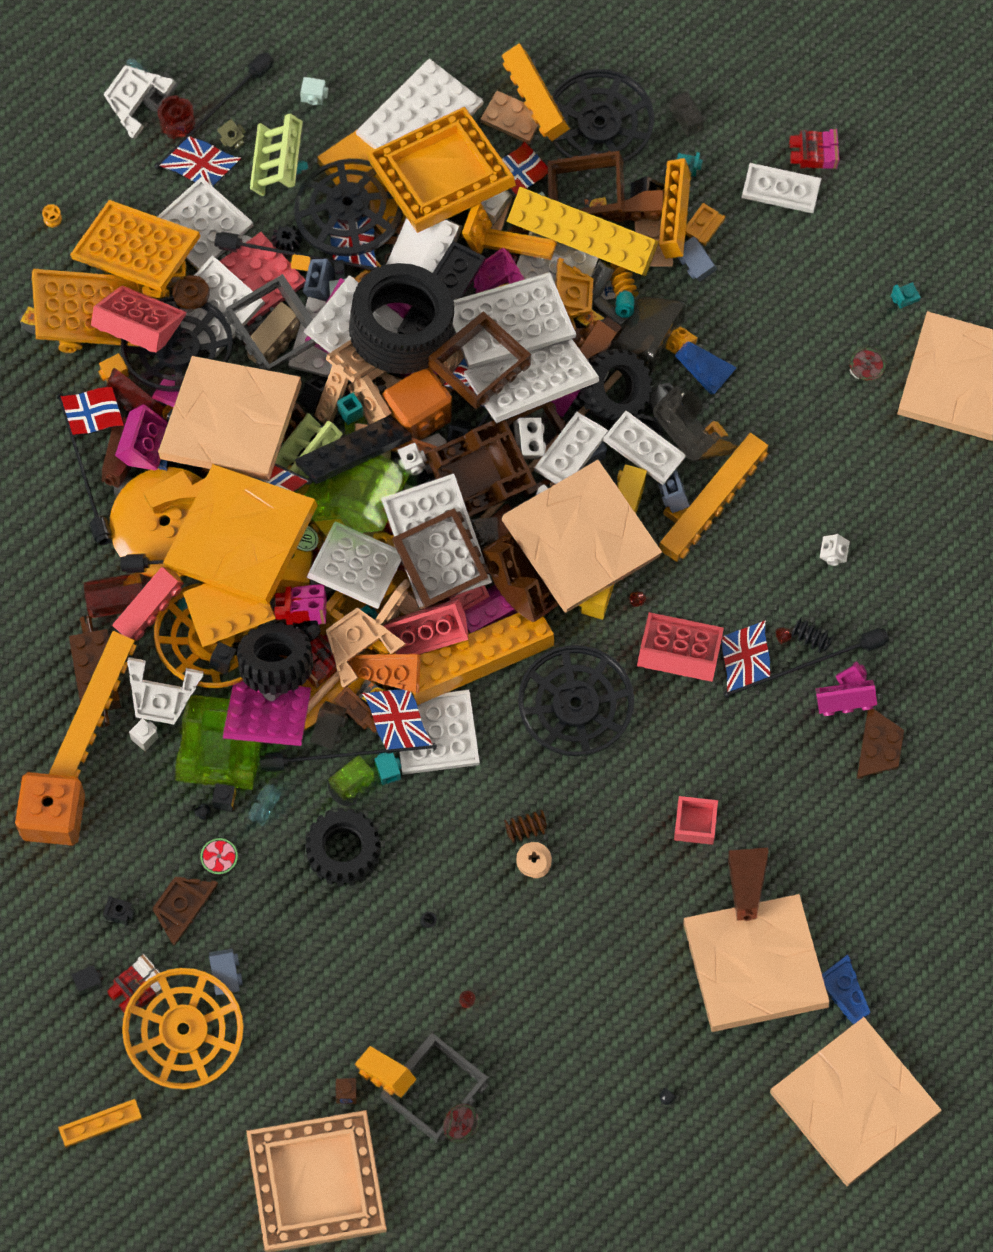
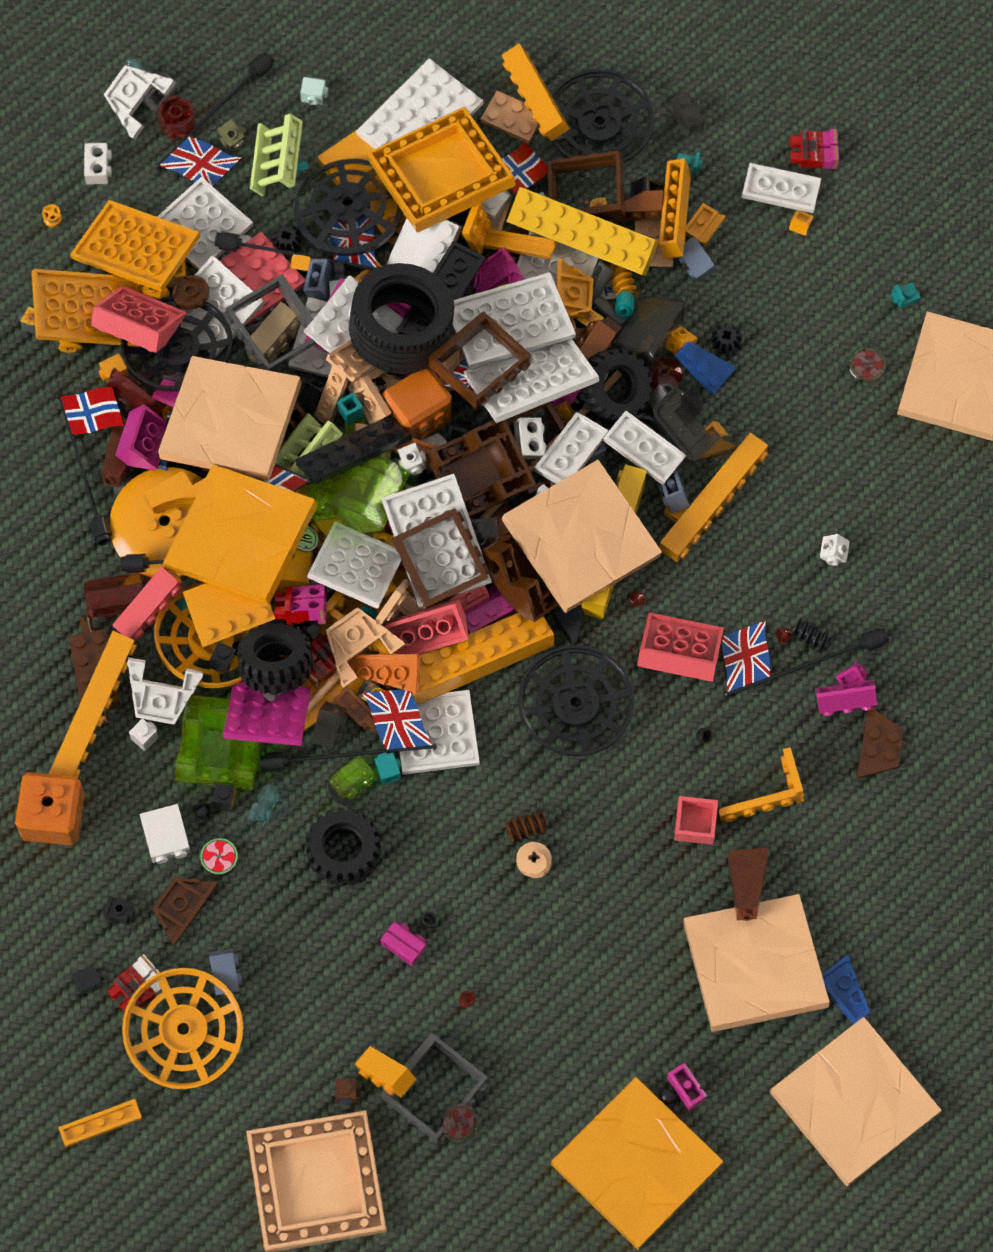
none -> white brick [84,143,112,185]
none -> white brick [140,804,191,864]
none -> dark pink brick [380,922,427,967]
none -> light orange tile [551,1077,723,1250]
none -> black slope [553,605,584,645]
none -> light orange slope [556,400,575,423]
none -> clear red dish [648,358,683,390]
none -> dark pink brick [667,1063,707,1111]
none -> black hinge [696,728,713,744]
none -> black gear [710,323,742,356]
none -> light orange bracket [719,747,804,822]
none -> light orange slope [789,210,814,235]

